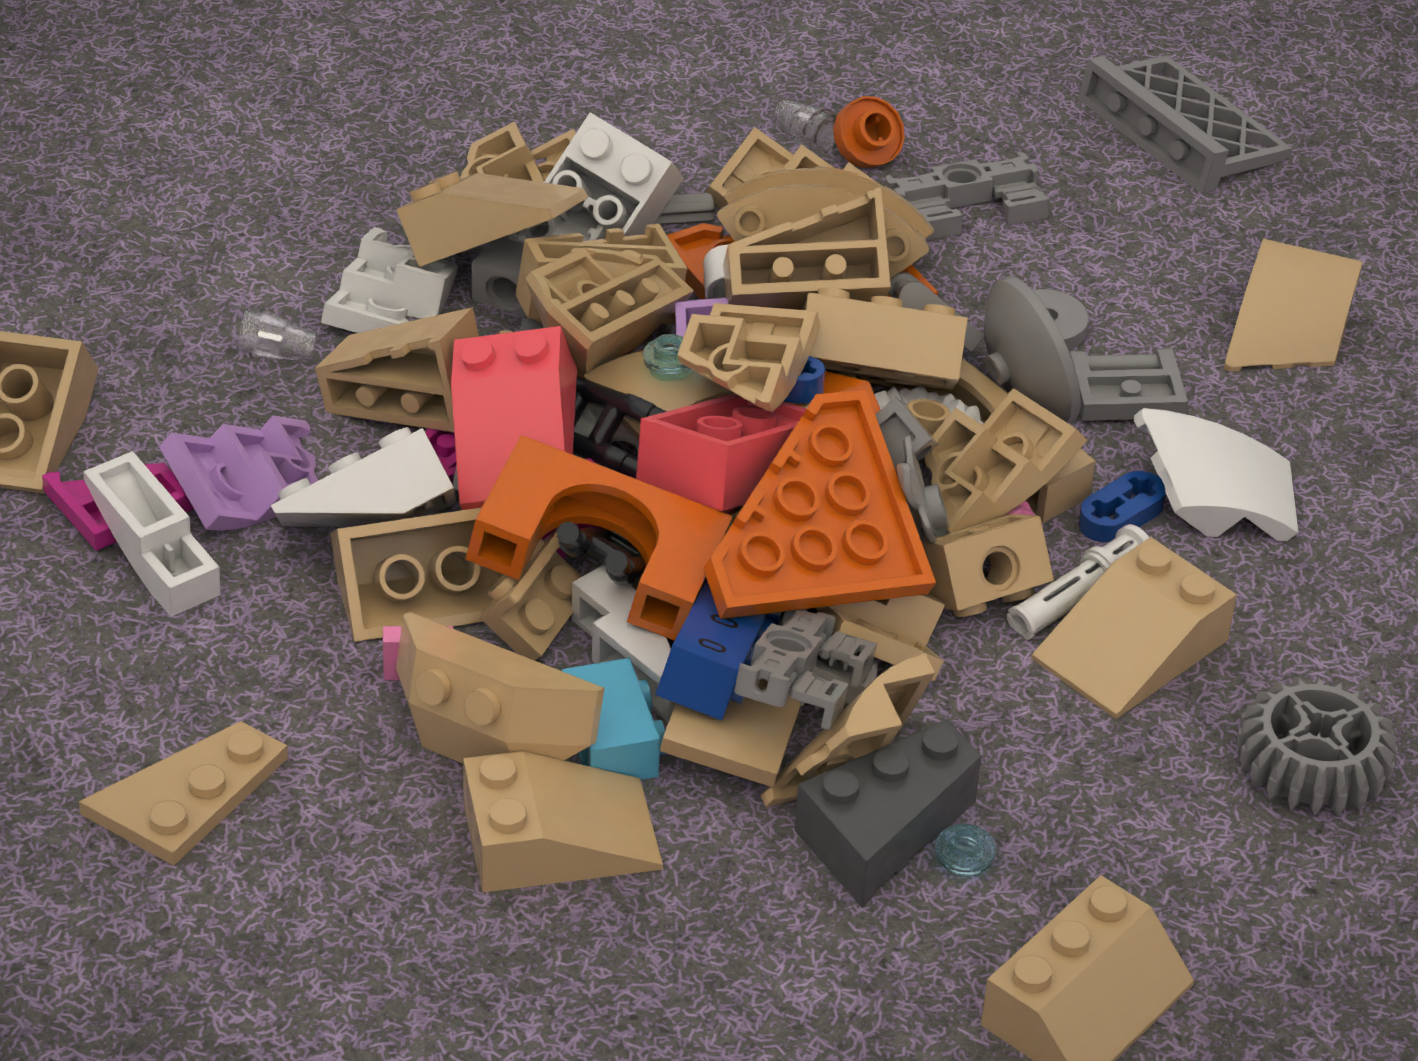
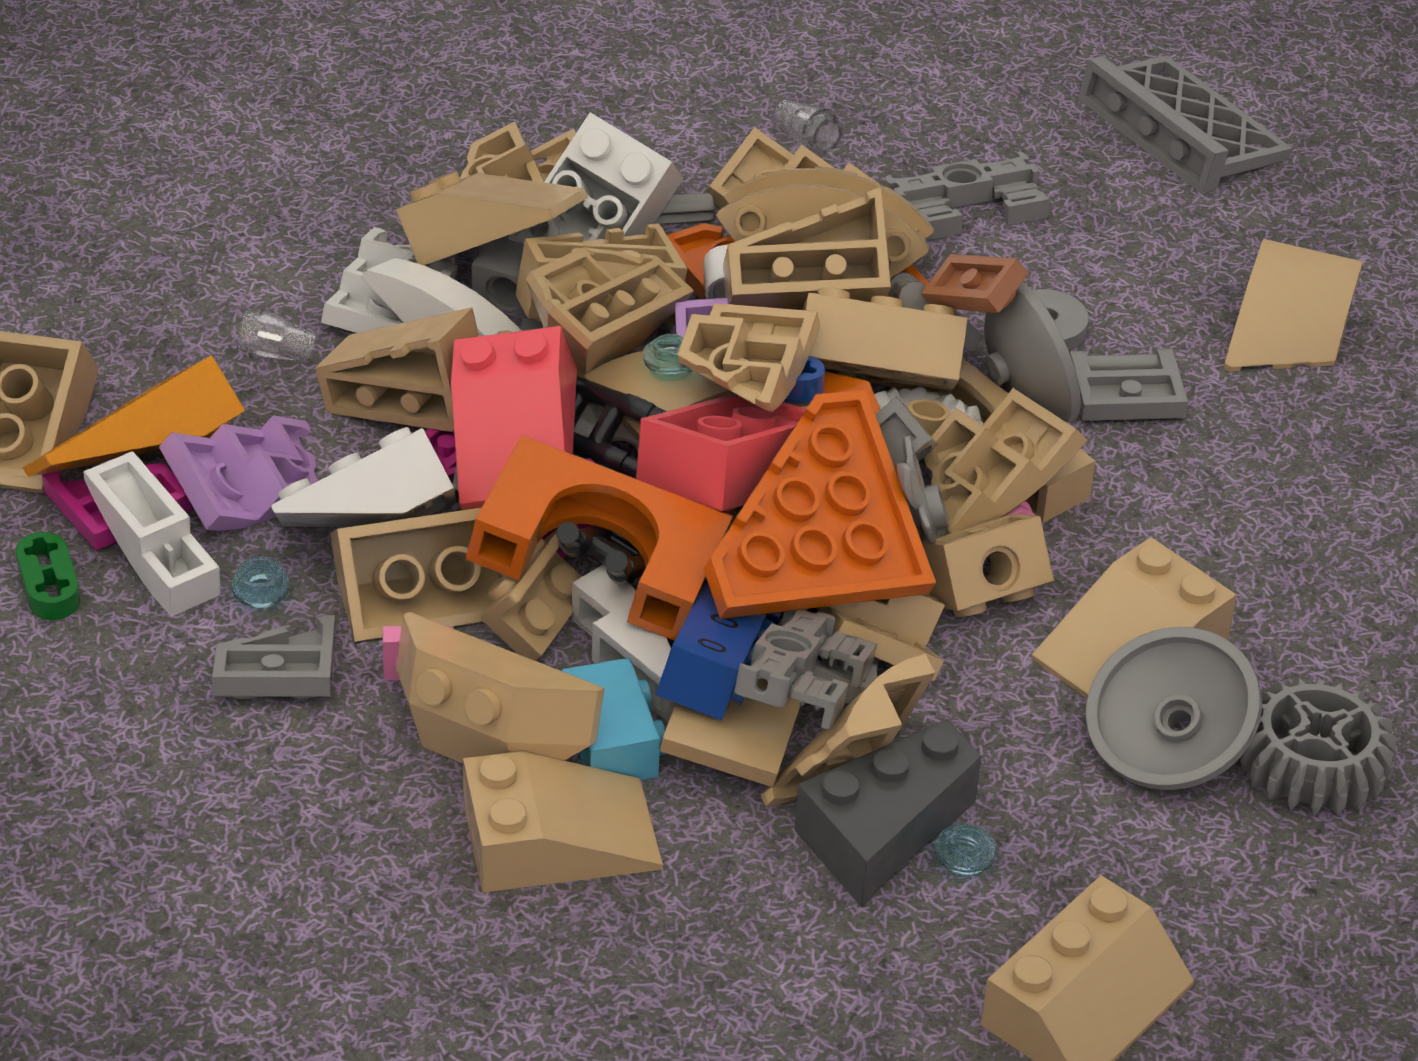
tan wing [78,721,288,866] -> none
orange plate [833,96,905,168] -> none
white pin [1007,524,1149,640] -> none
blue beam [1078,471,1166,543] -> none
white slope [1134,408,1299,541] -> none
none -> green beam [16,532,80,620]
none -> light orange wedge [22,355,245,477]
none -> light grey wing [212,615,336,699]
none -> clear light blue plate [232,557,289,608]
none -> white slope [361,257,522,336]
none -> nougat plate [921,254,1029,313]
none -> light grey dish [1086,627,1262,790]

